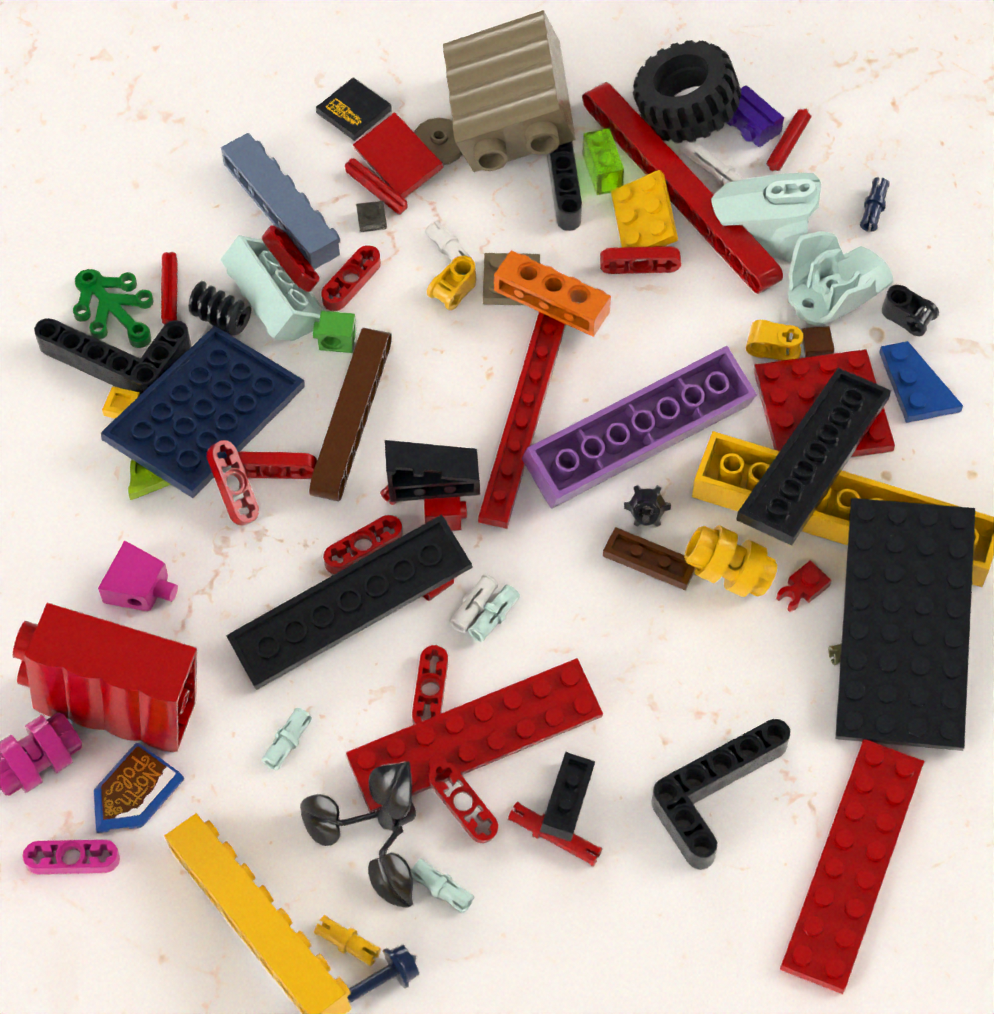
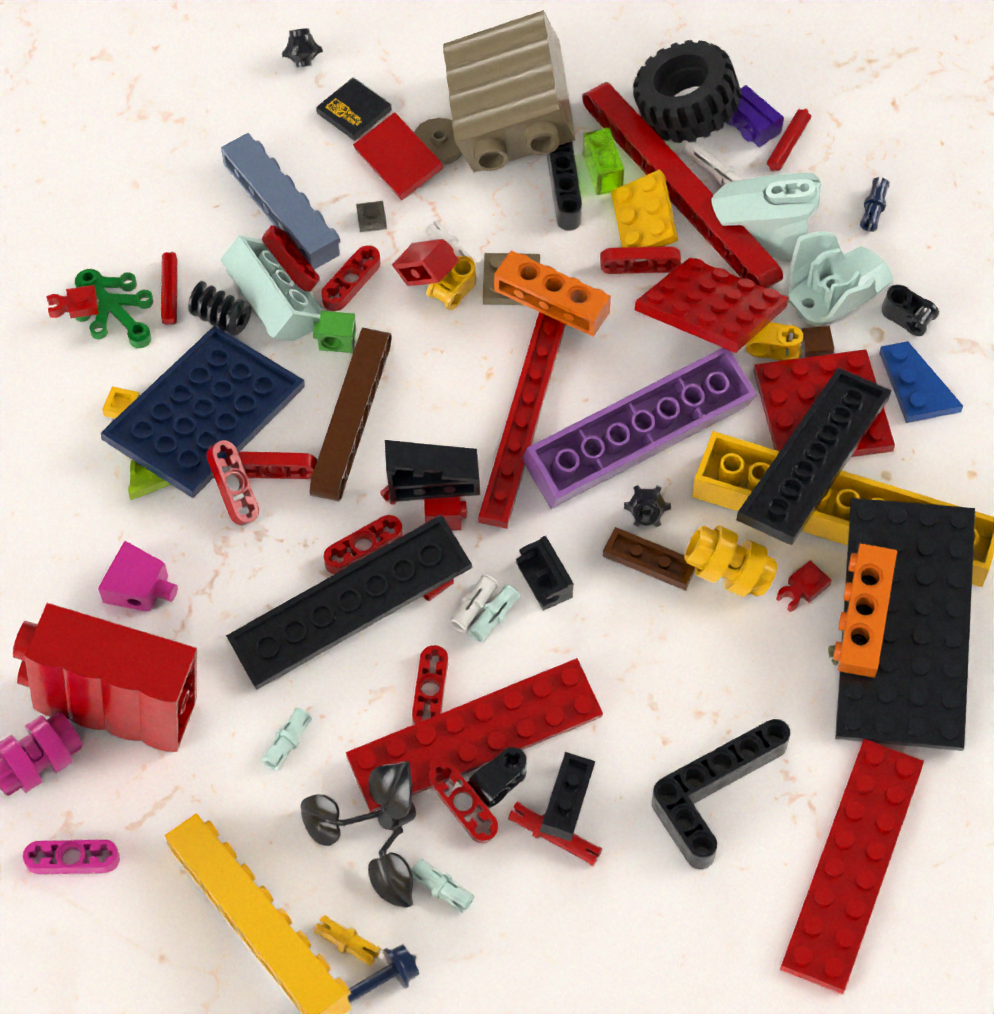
black beam [34,318,191,395] -> none
tile [93,743,184,834] -> none
red axle [344,158,408,214] -> none
none -> red plate [46,285,99,319]
none -> black rock [281,28,323,68]
none -> red brick [392,239,459,286]
none -> black piece [467,747,527,808]
none -> black hinge [516,535,574,611]
none -> red plate [634,257,789,353]
none -> orange brick [833,544,897,678]

